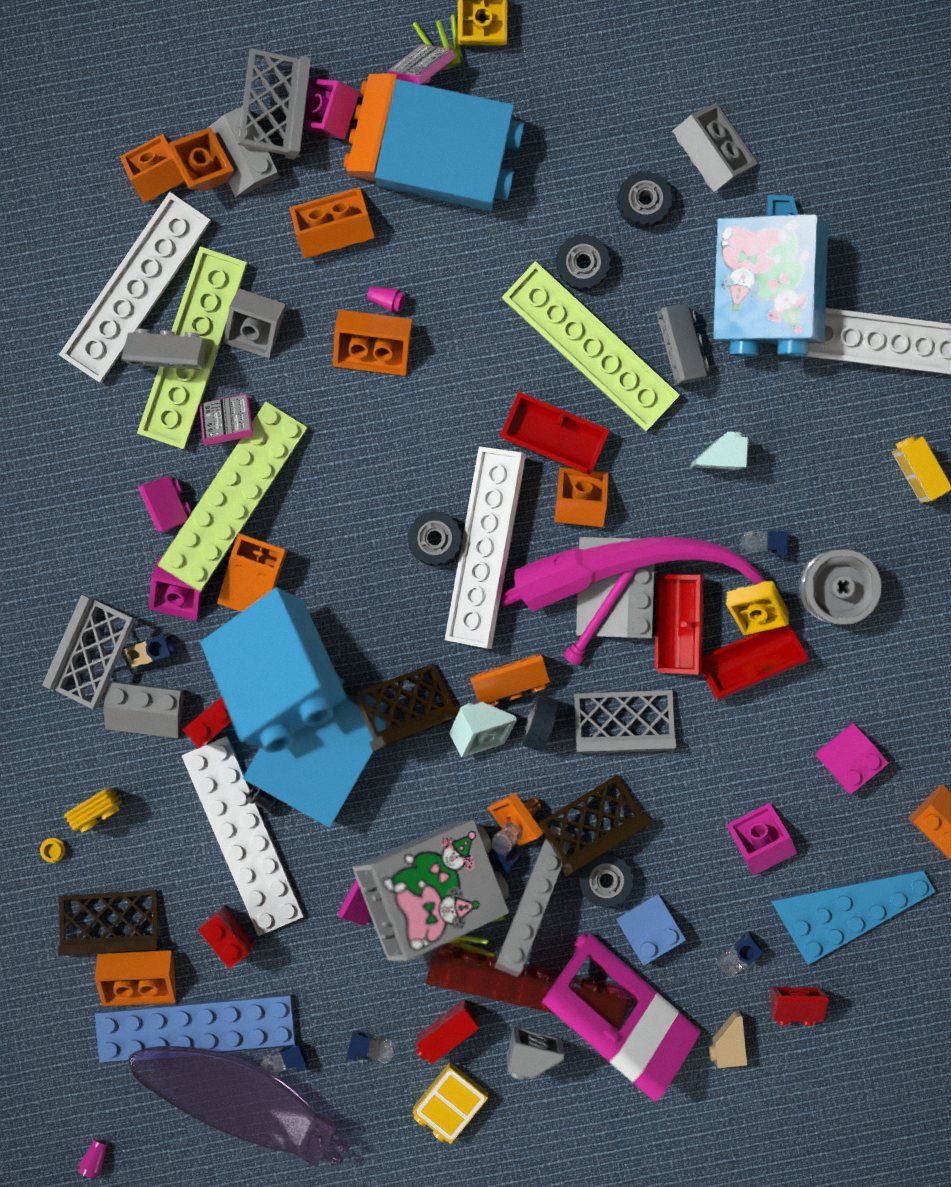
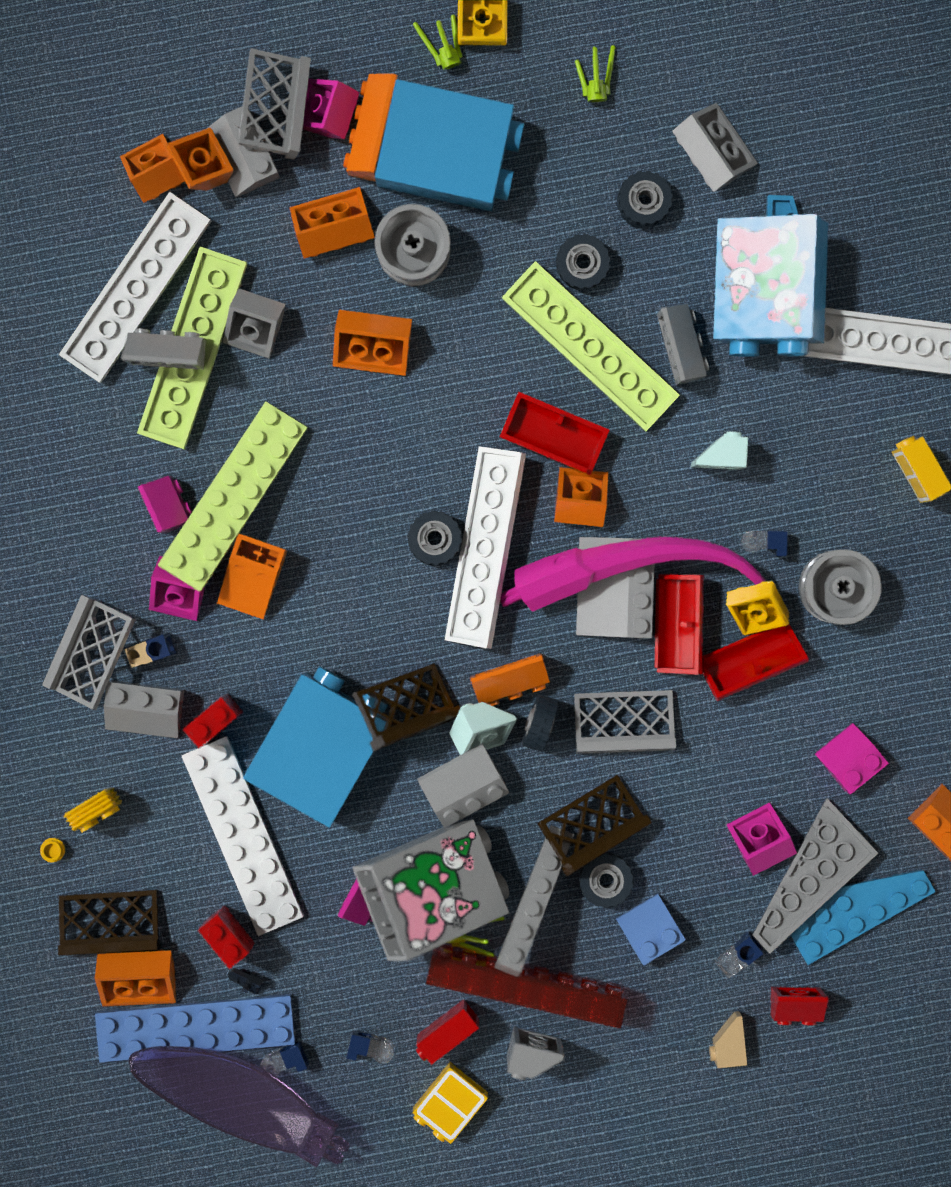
dark pink cone [78,1139,108,1179] -> none
tile [199,394,253,446] -> none
dark azure brick [200,587,346,753] -> none
black bush [246,785,279,814] -> none
dark pink cone [367,286,405,313] -> none
tile [387,44,455,85] -> none
orange tile [487,793,543,847] -> none
leg [489,822,522,873] -> none
dark pink piece [542,933,701,1102] -> none
dark pink piece [563,568,637,665] -> none
none -> black piece [228,968,264,995]
none -> light grey piece [375,204,451,286]
none -> light grey slope [417,744,509,828]
none -> lime plant [575,45,615,102]
none -> light grey wing [752,798,878,954]

